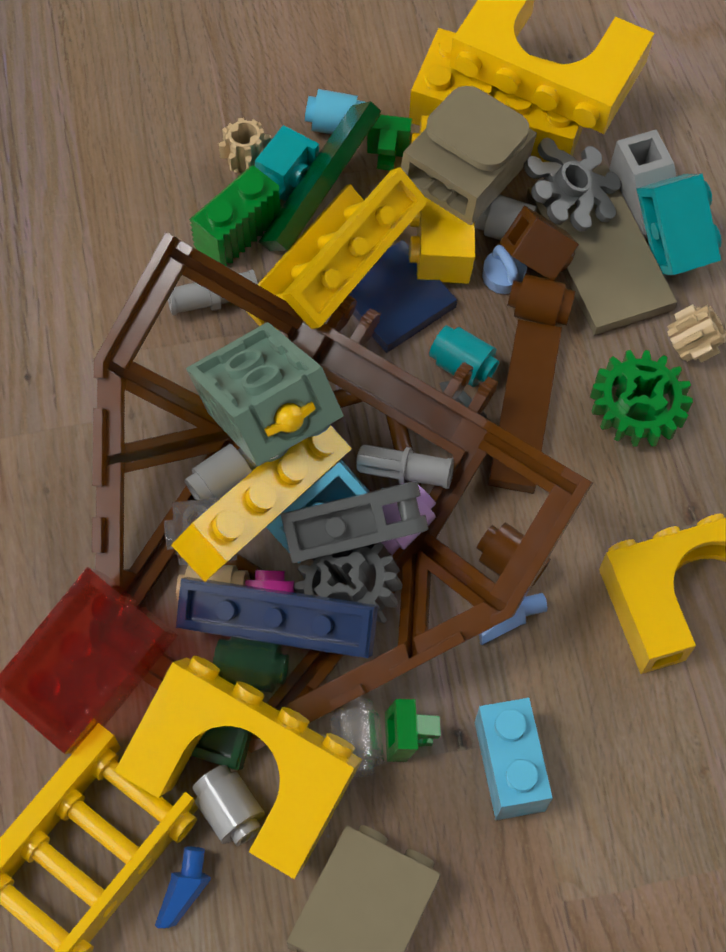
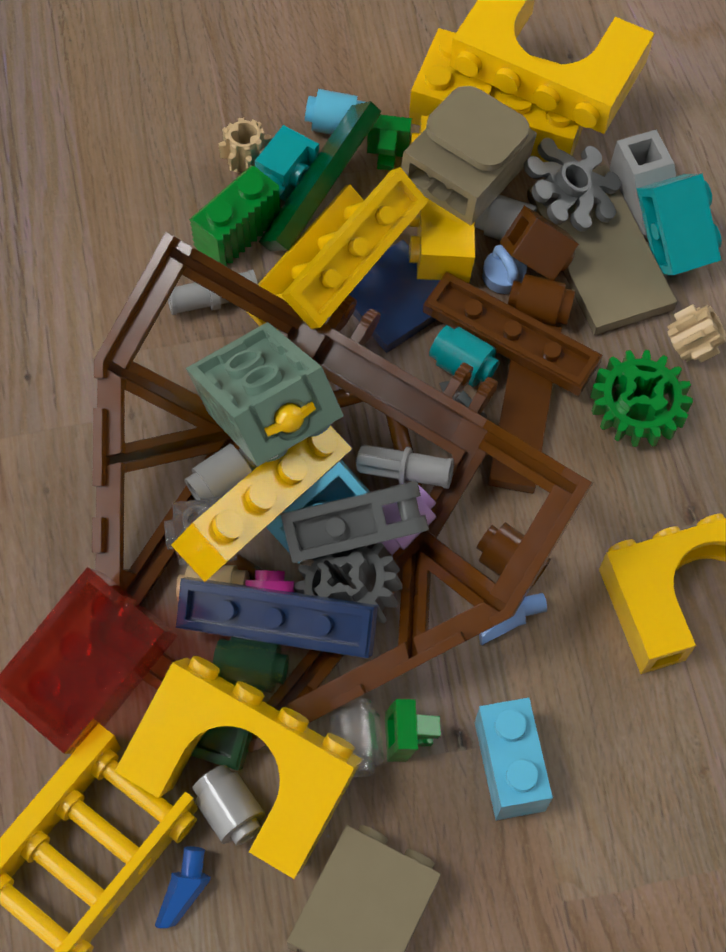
none -> reddish brown tile [423,272,603,397]

